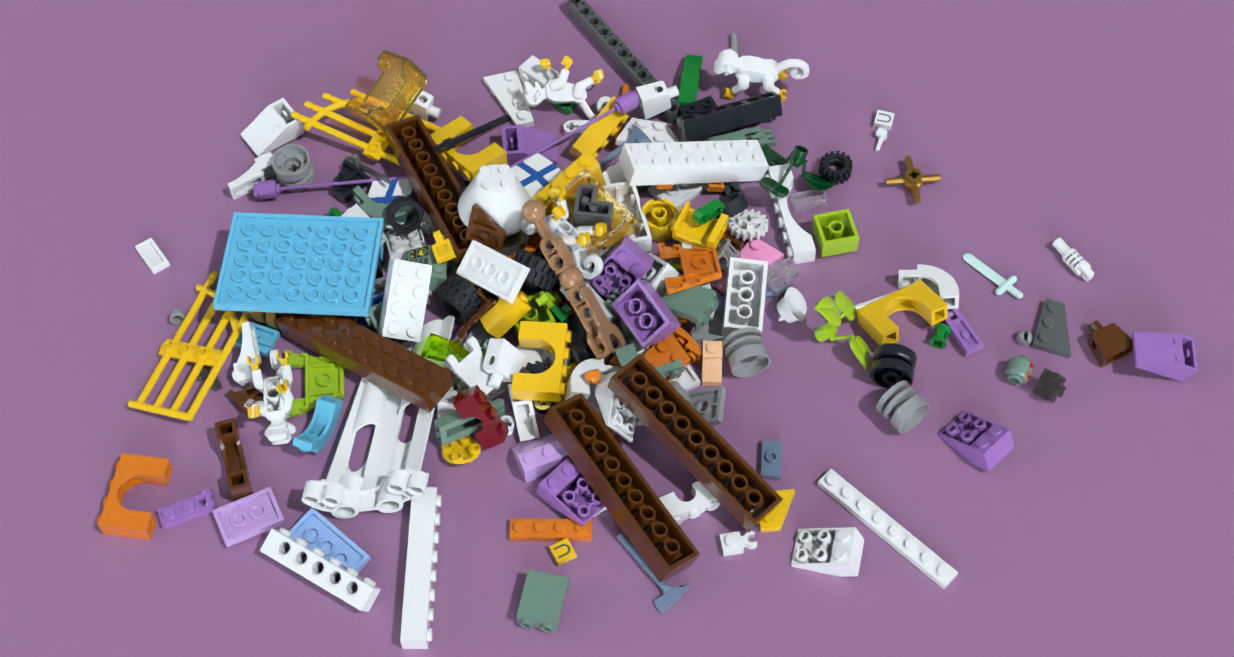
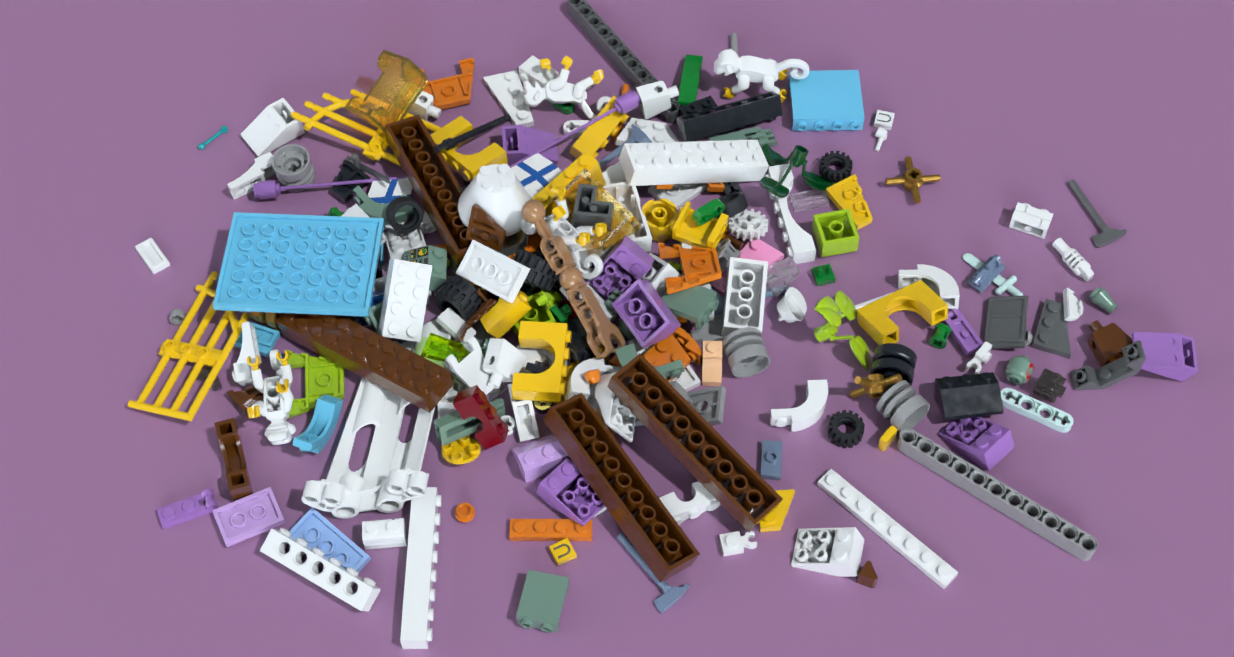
orange arch [97,453,173,540] -> none
yellow plate [431,230,456,264] -> none
none -> teal hinge [198,126,228,150]
none -> white brick [362,518,407,550]
none -> orange wing [408,57,475,110]
none -> white tile [435,307,477,345]
none -> orange plate [455,503,475,523]
none -> white arch [770,380,828,432]
none -> medium azure panel [788,70,865,131]
none -> green tile [811,264,836,287]
none -> yellow wing [825,174,873,230]
none -> black tyre [828,410,865,448]
none -> pearl gold bar [850,374,902,399]
none -> reddish brown slope [856,560,878,588]
none -> yellow tile [878,425,898,452]
none -> light grey beam [897,428,1098,561]
none -> black slope [934,372,1004,420]
none -> white plate [965,341,992,374]
none -> sand blue hinge [967,255,1006,293]
none -> dark grey piece [985,295,1029,349]
none -> light aqua beam [1001,388,1074,433]
none -> white brick [1009,202,1053,239]
none -> white plate [1063,288,1083,322]
none -> dark grey piece [1068,180,1127,248]
none -> dark grey slope [1071,340,1146,390]
none -> sand green cone [1089,286,1118,314]

